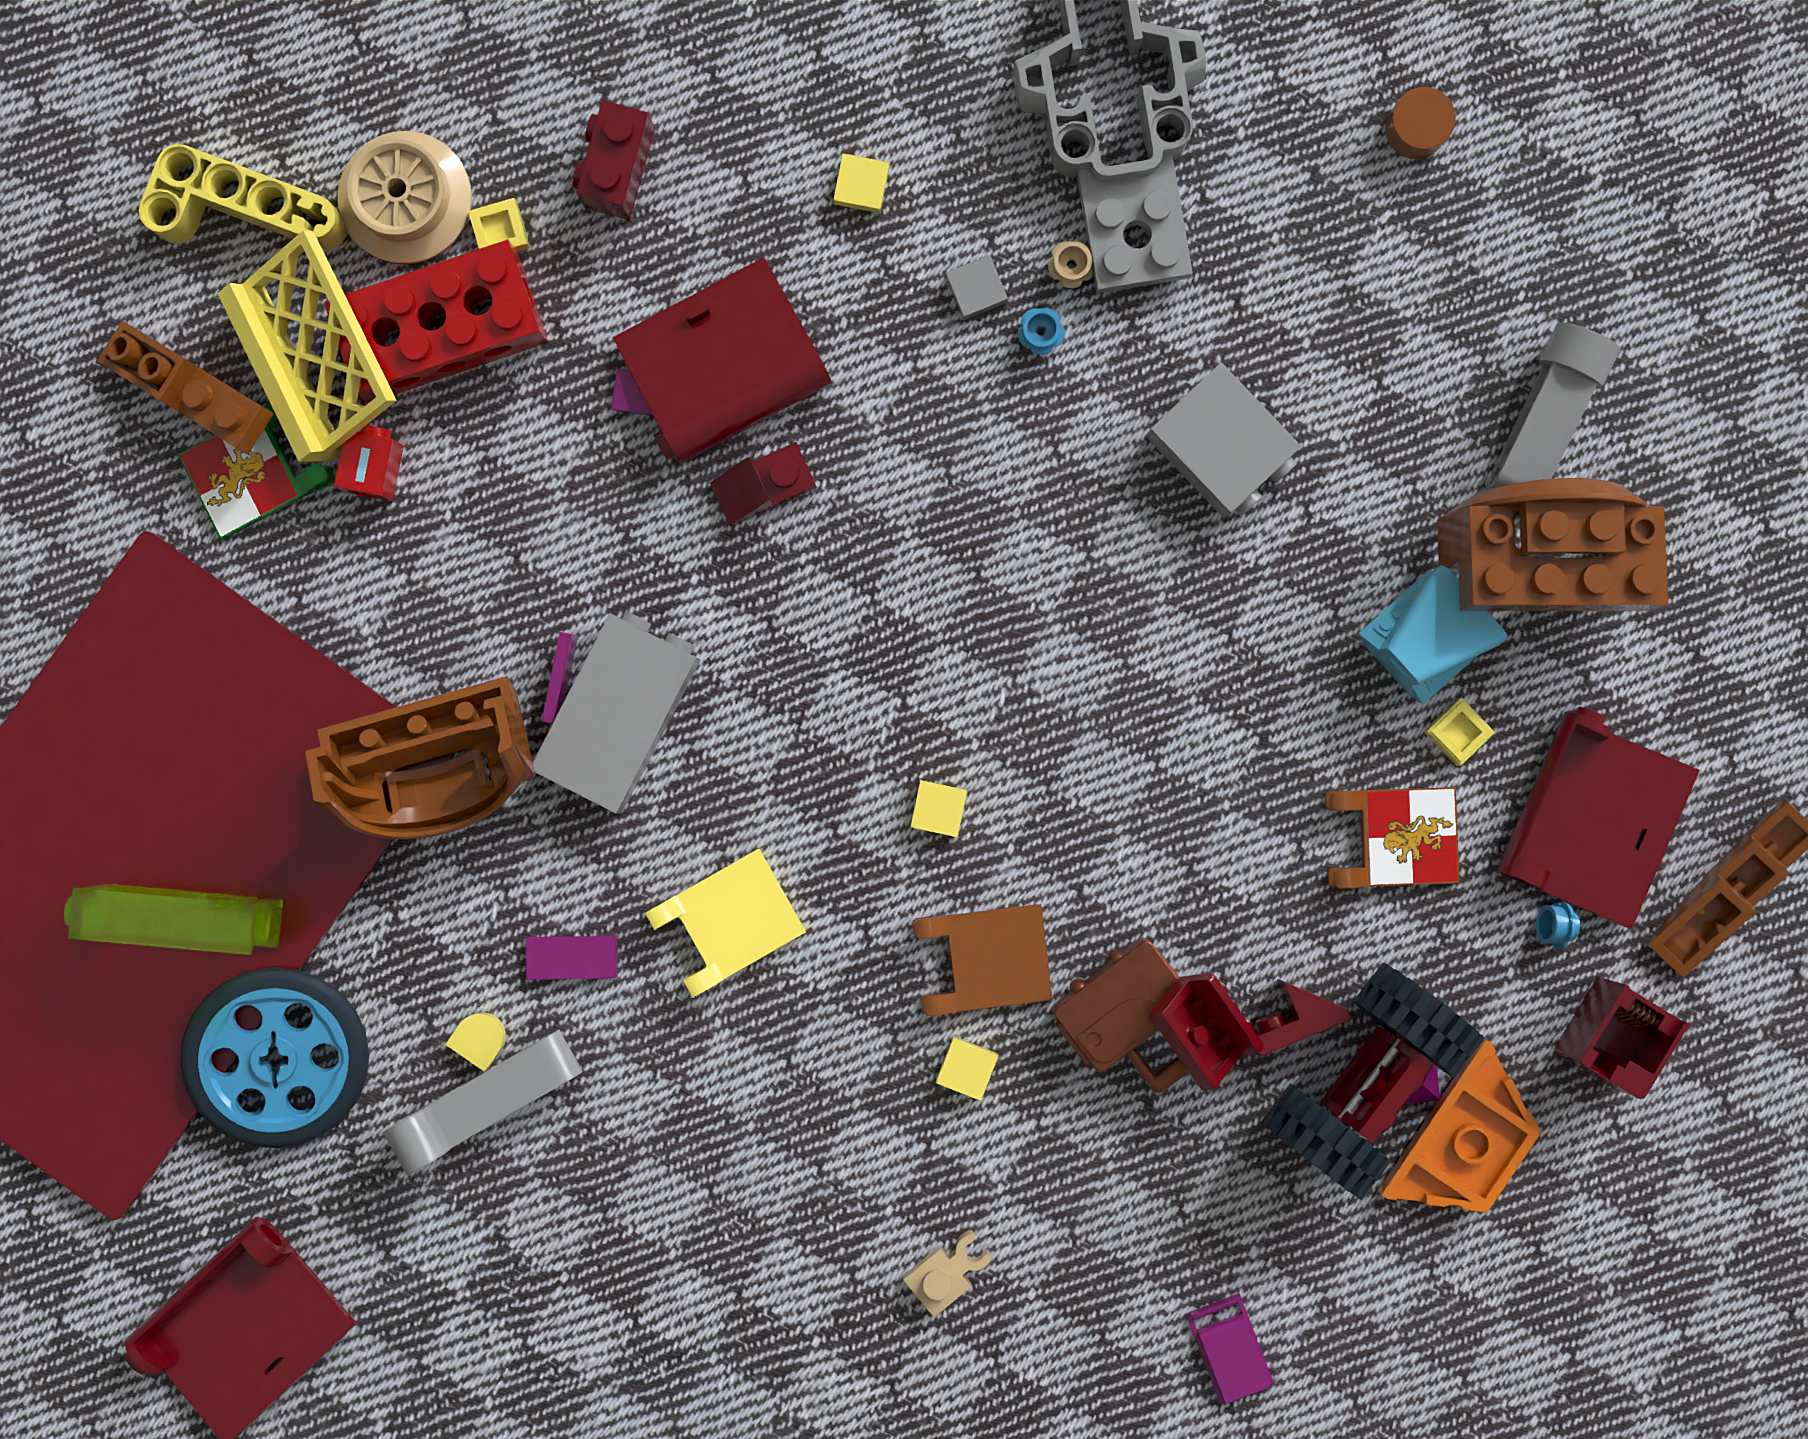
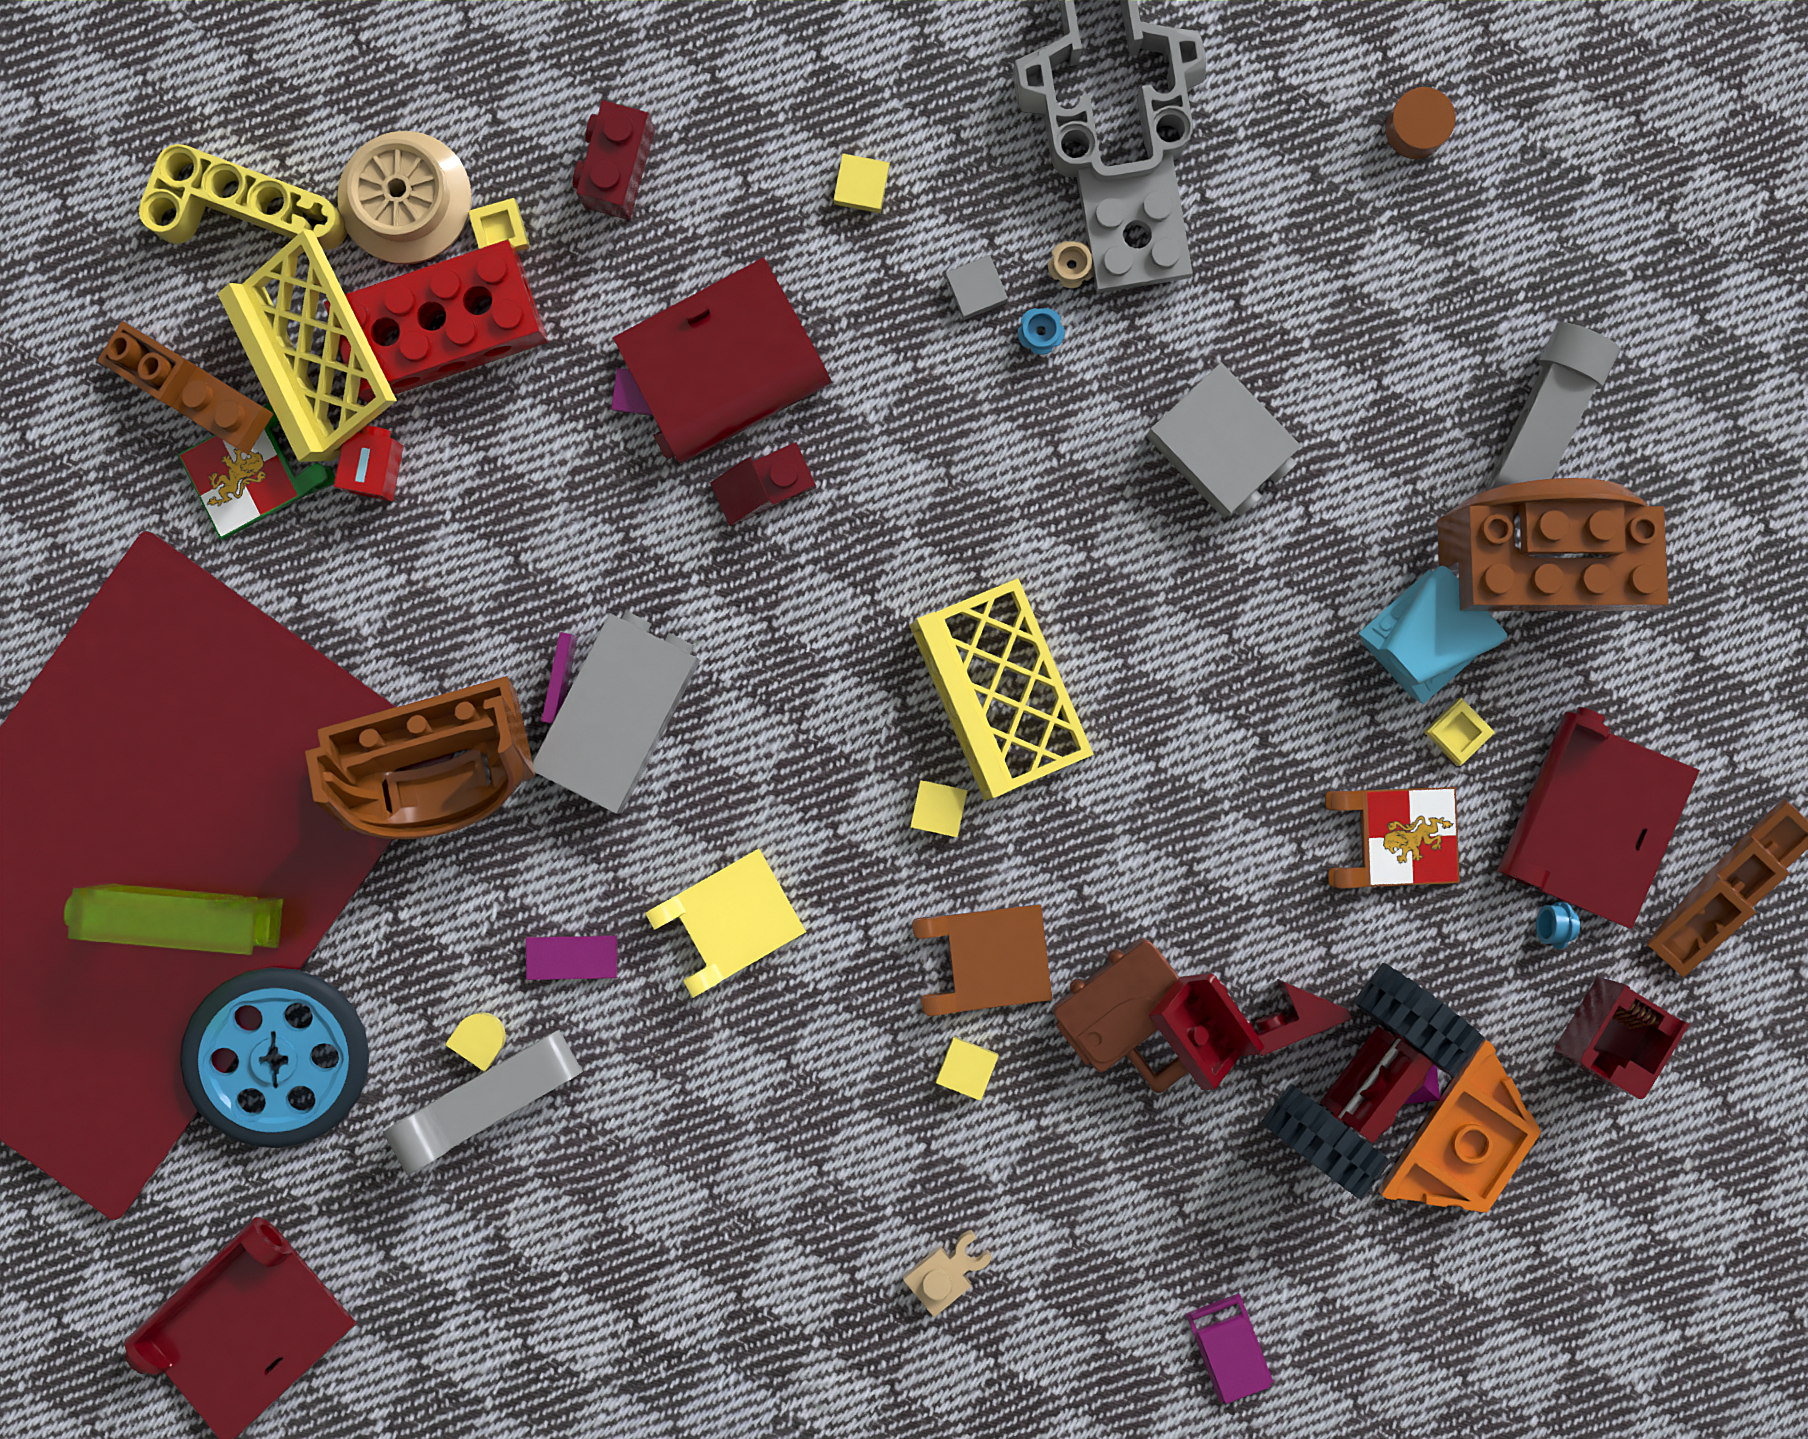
none -> light yellow fence [909,578,1094,801]

